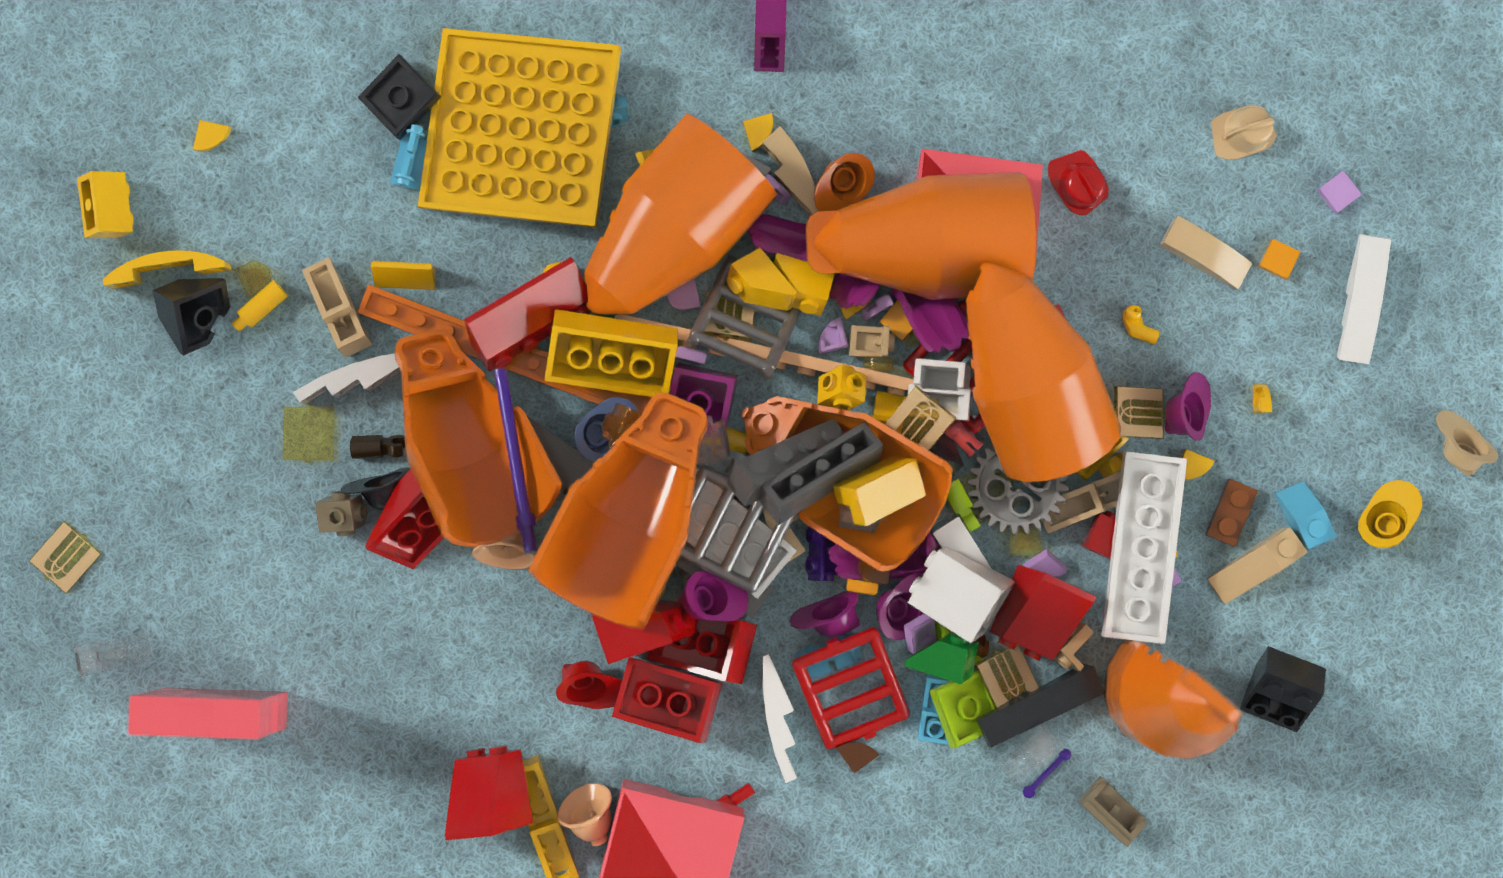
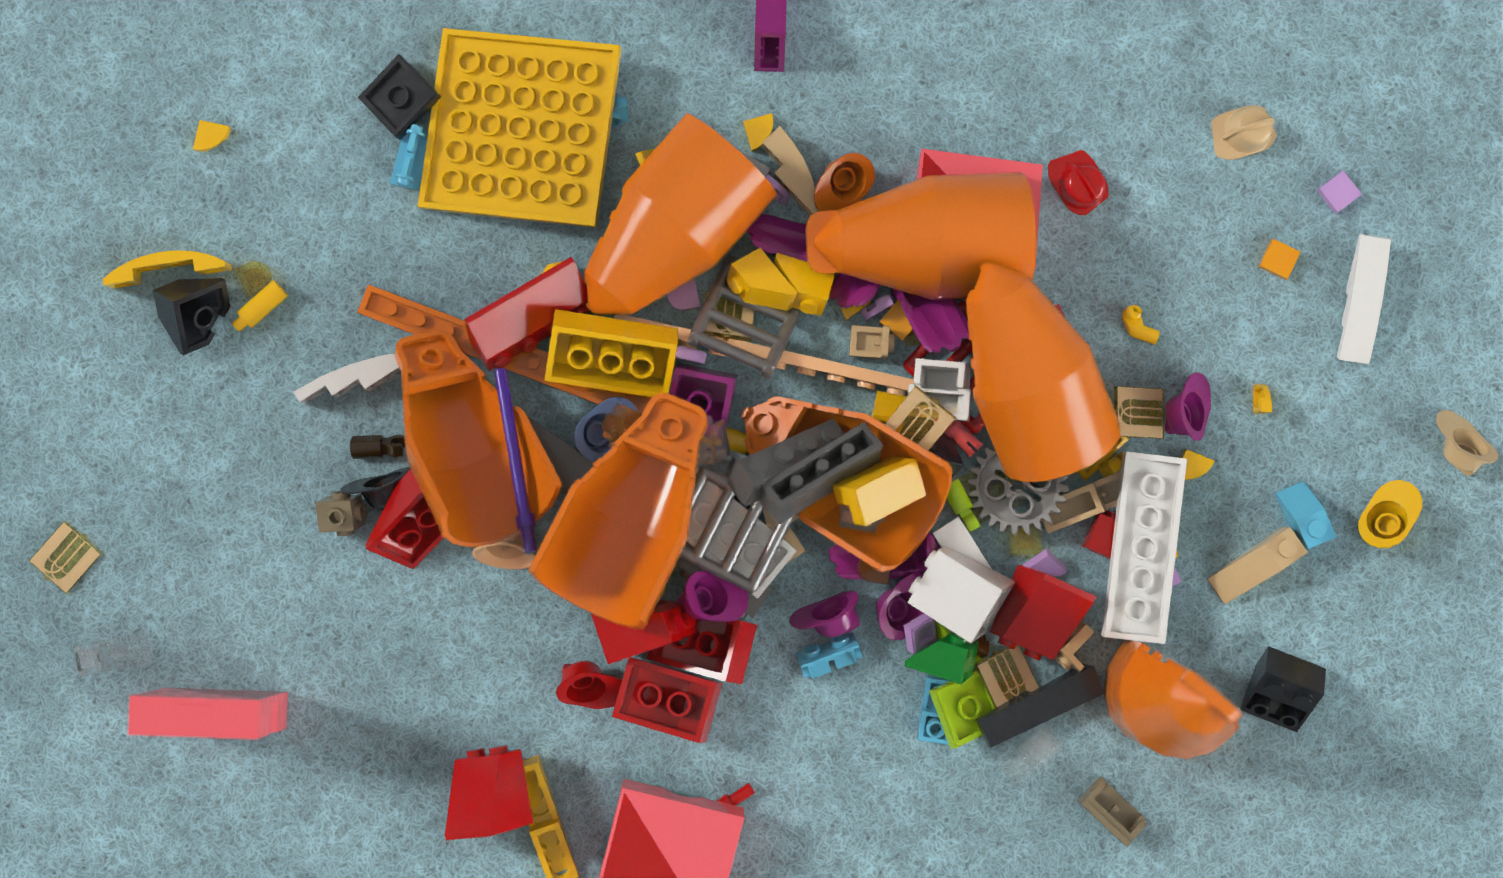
yellow brick [77,171,134,238] -> none
clear yellow piece [283,404,335,463] -> none
tan slope [302,257,373,358] -> none
yellow slope [371,261,436,290] -> none
light nougat hat [557,783,612,846] -> none
white slope [763,653,797,783] -> none
red bar [792,628,910,750] -> none
dark purple hinge [805,526,837,581] -> none
yellow brick [817,365,866,411] -> none
lavender tile [818,317,849,355] -> none
reddish brown tile [836,742,879,774] -> none
light orange tile [845,579,878,595] -> none
clear yellow tile [863,356,895,372] -> none
dark purple hinge [1022,748,1071,798] -> none
tan slope [1159,216,1252,290] -> none
dark orange plate [1205,479,1258,547] -> none

